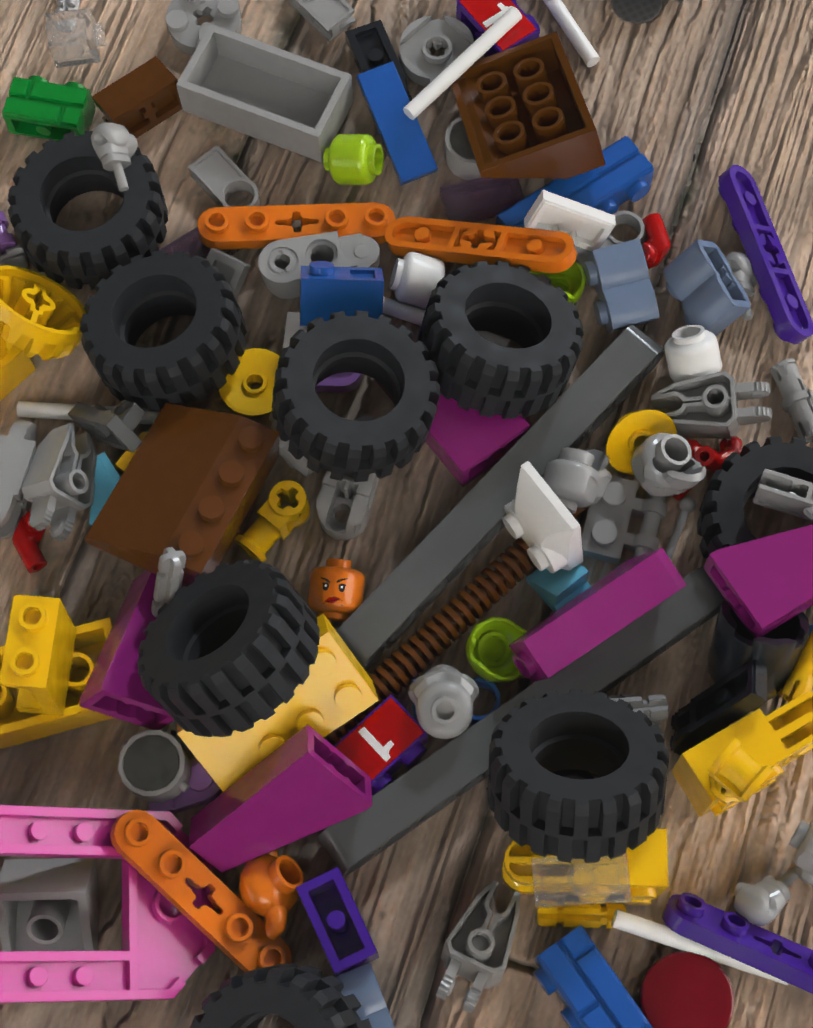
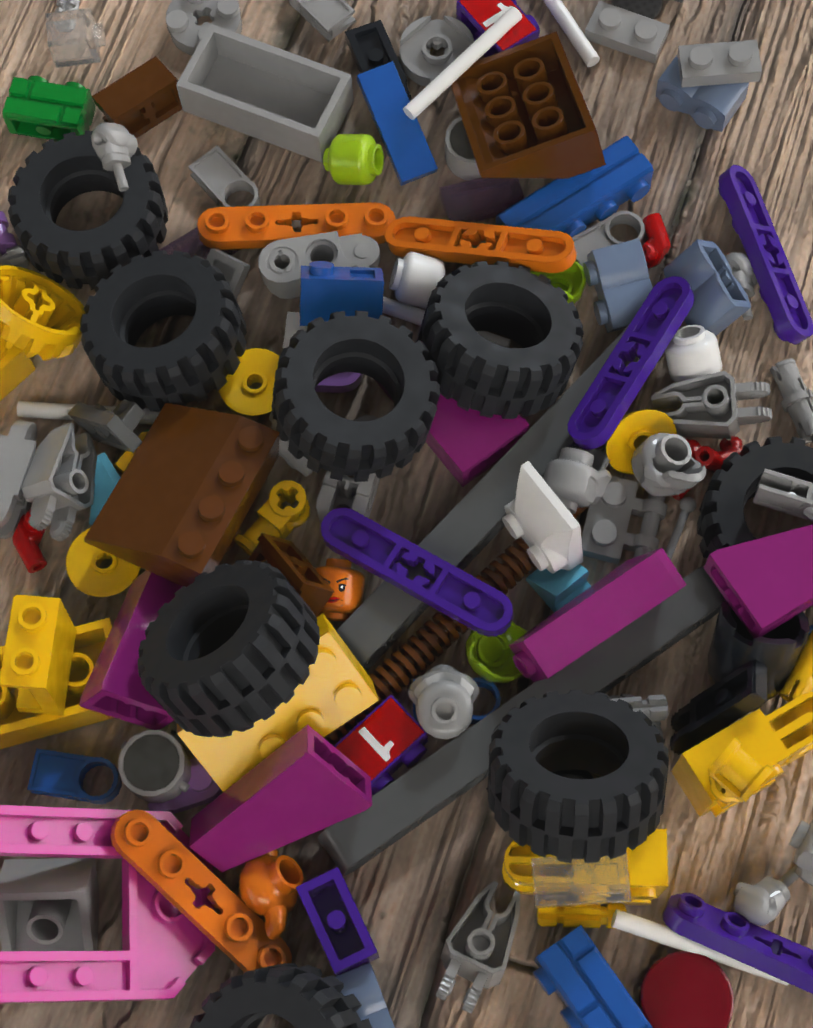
light grey axle [151,547,186,617] -> none
white plate [524,190,616,251] -> none
none -> blue piece [27,748,122,804]
none -> yellow piece [66,528,141,597]
none -> reddish brown hinge [248,533,334,618]
none -> dark purple piece [321,507,513,637]
none -> dark purple piece [567,276,695,450]
none -> light grey plate [584,0,670,64]
none -> sand blue brick [656,55,749,132]
none -> light grey plate [677,40,762,88]

